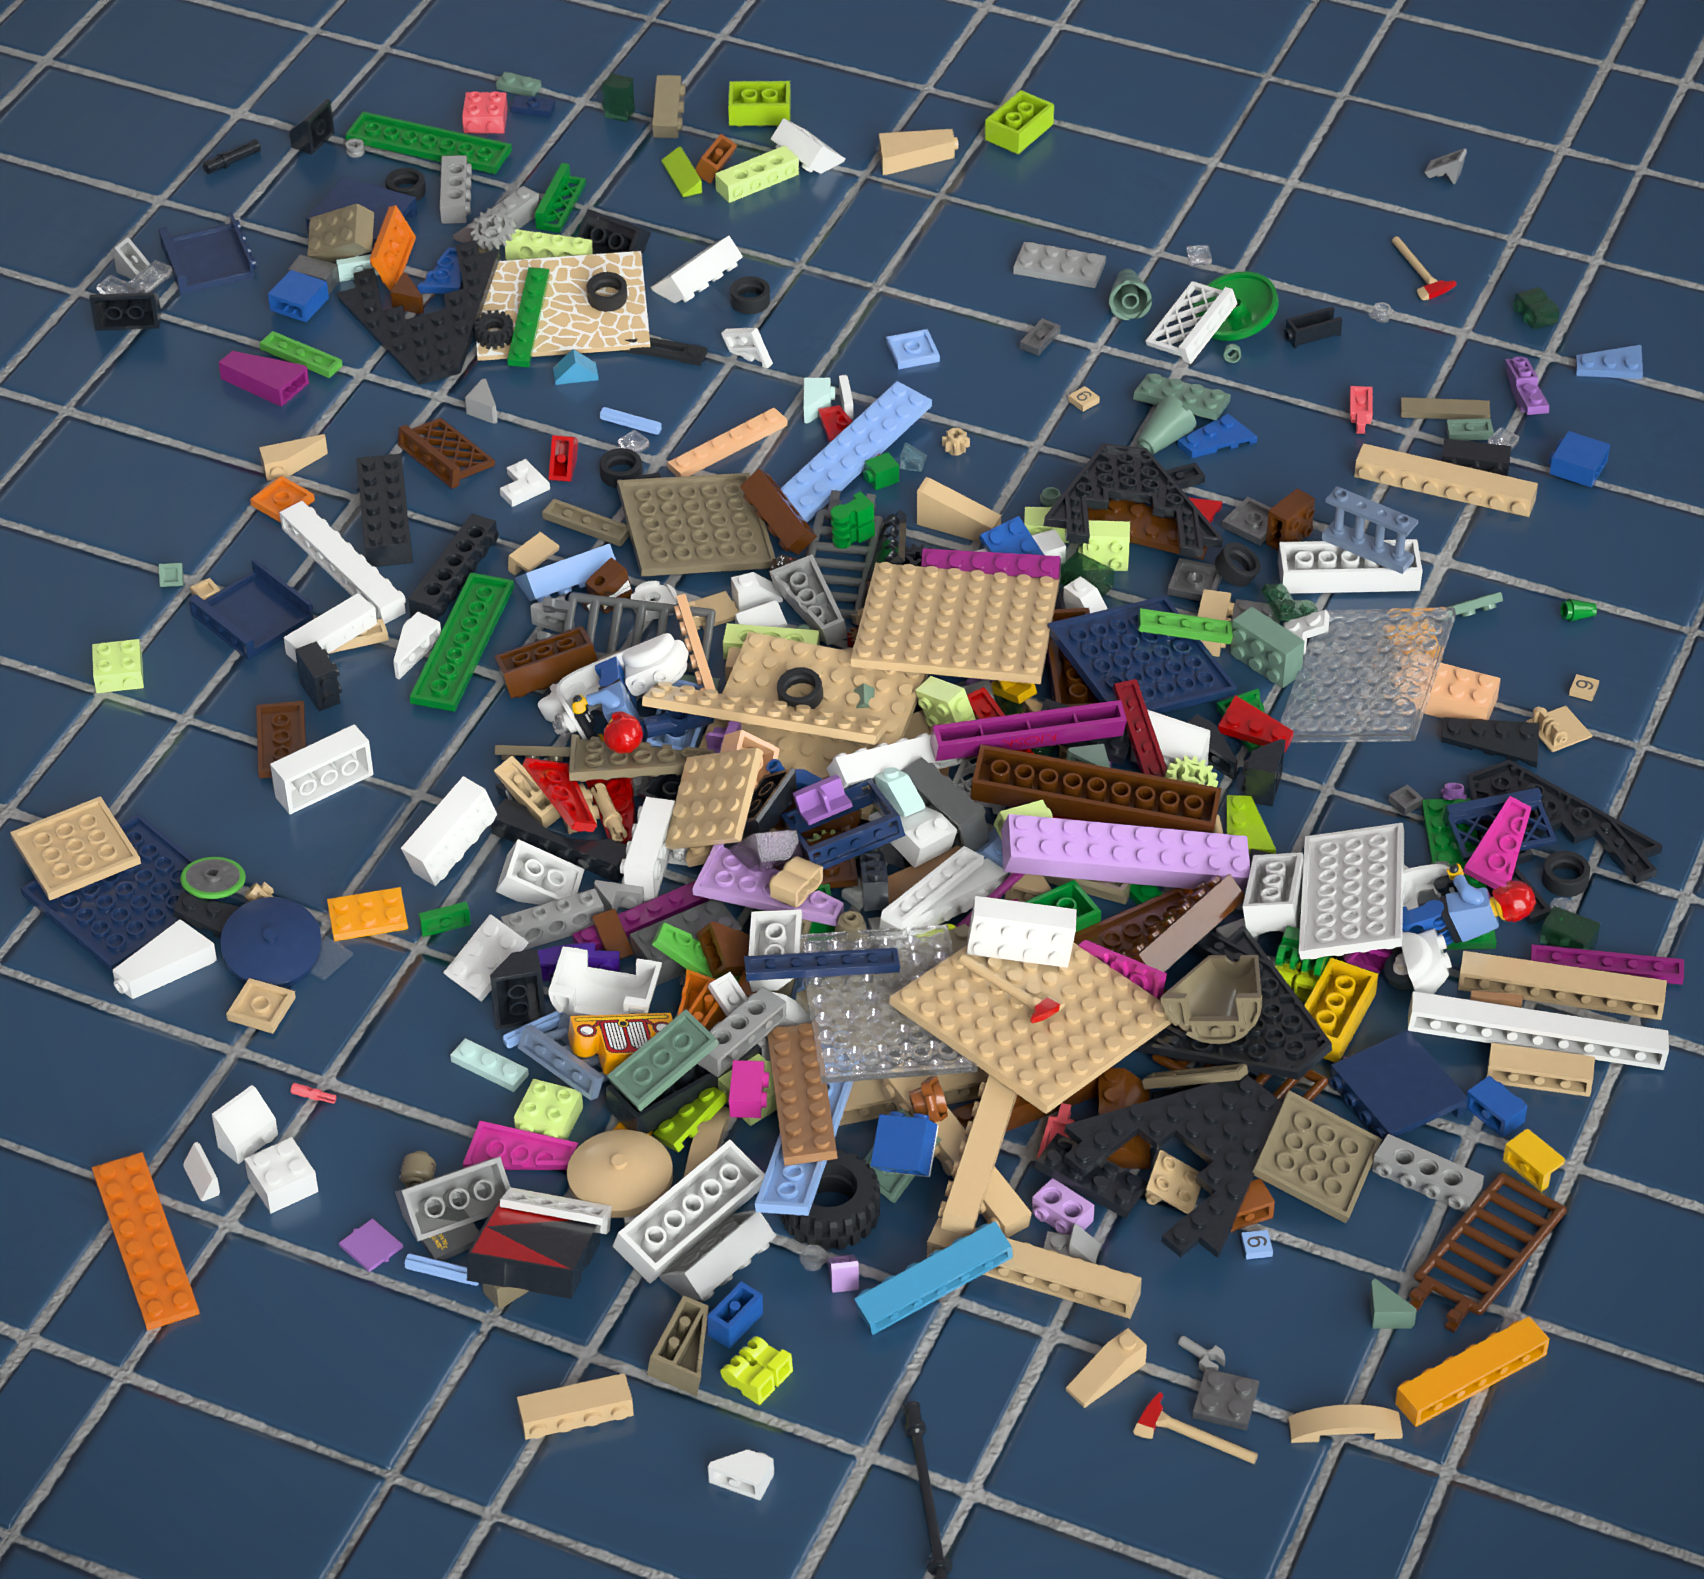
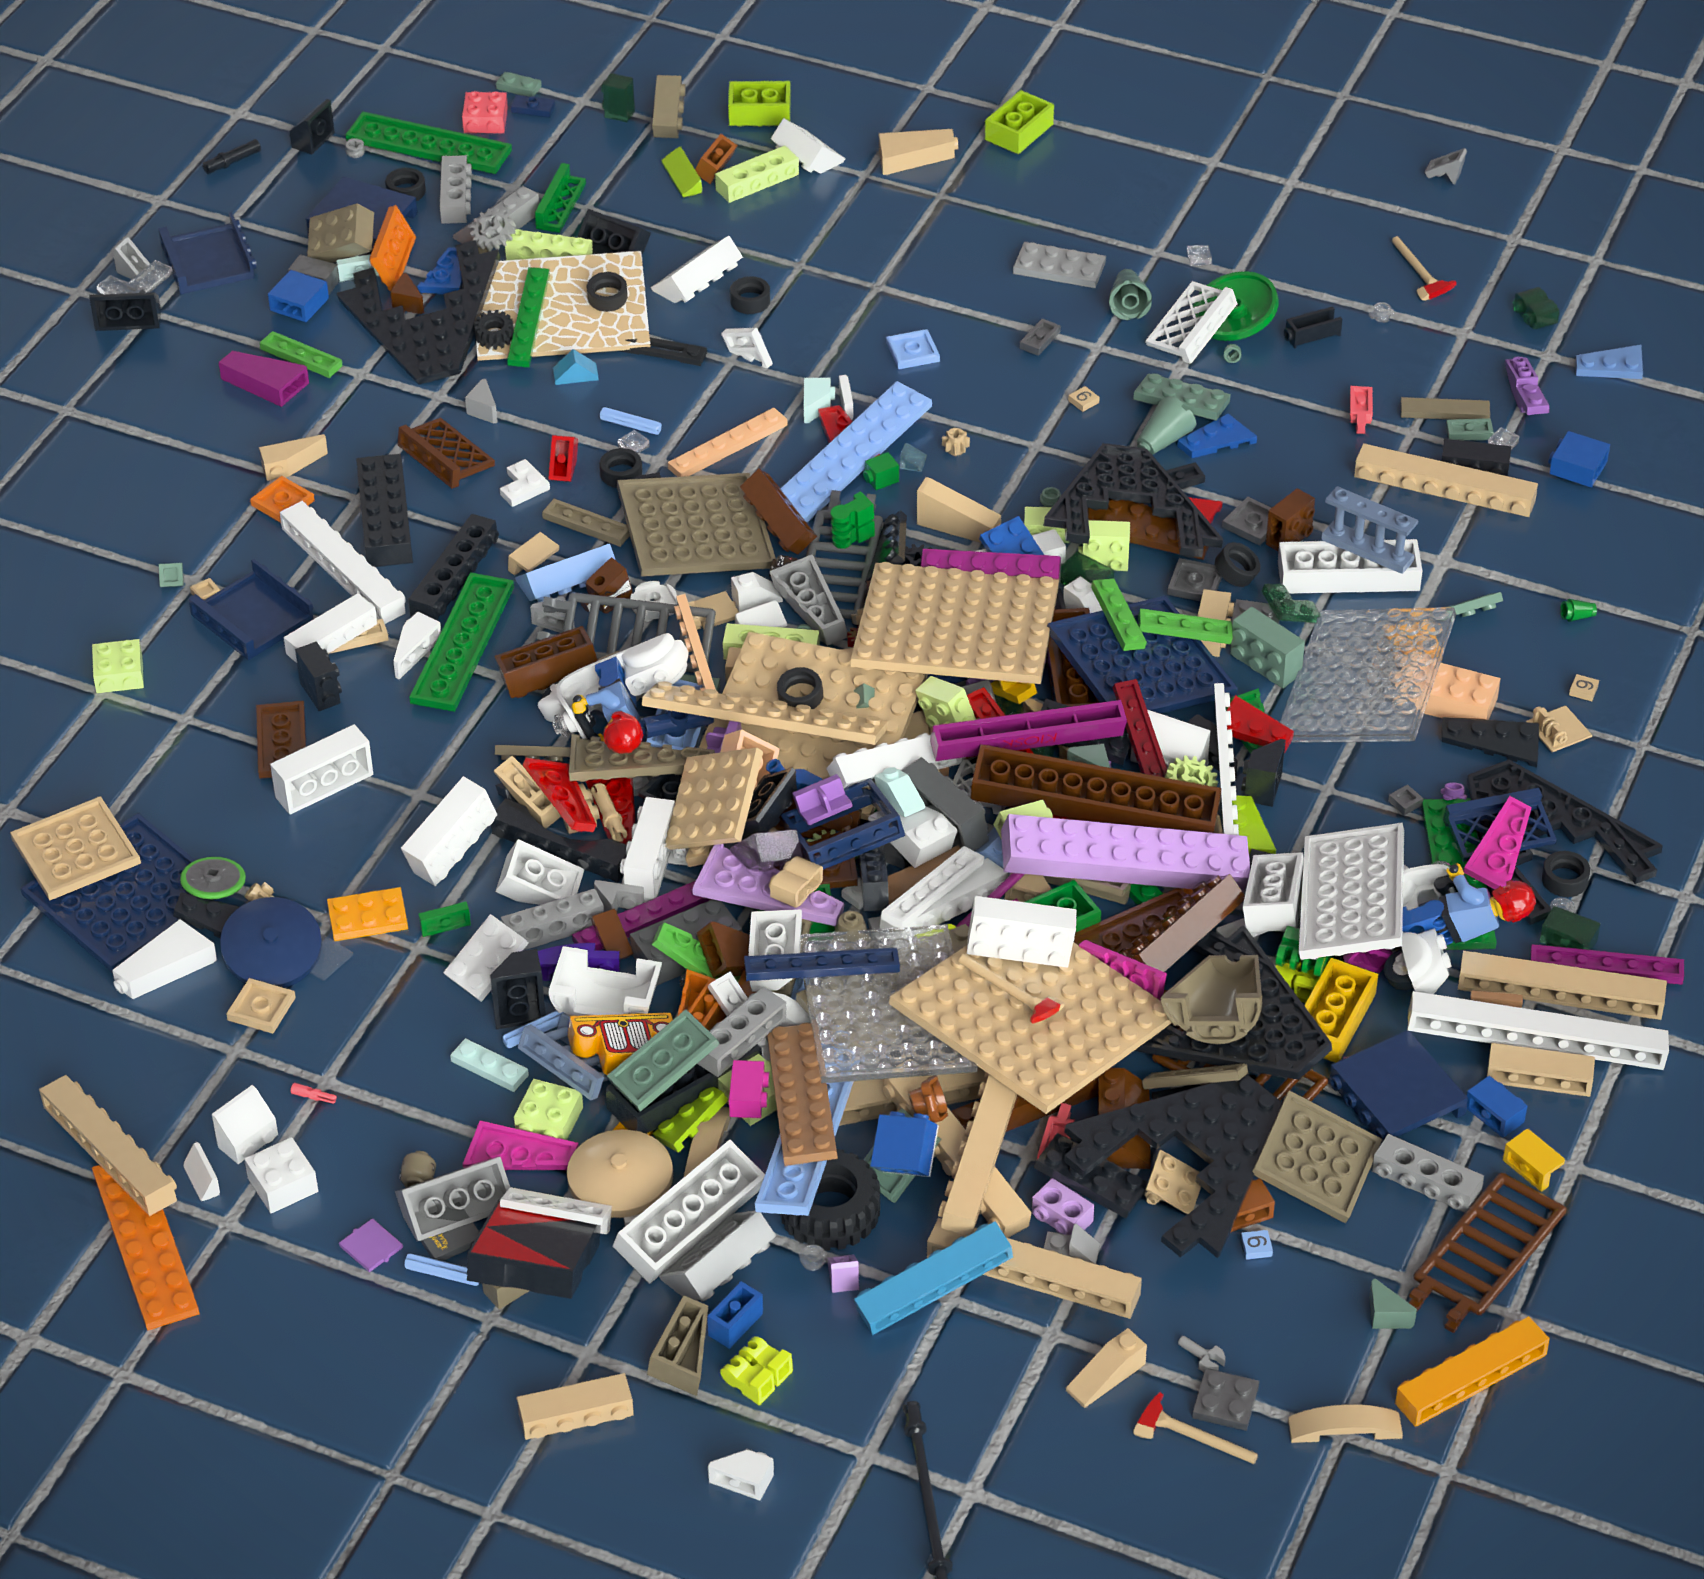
white plate [1283,609,1330,655] -> none
none -> tan brick [39,1075,177,1216]
none -> bright green plate [1091,579,1147,651]
none -> white plate [1214,683,1239,835]

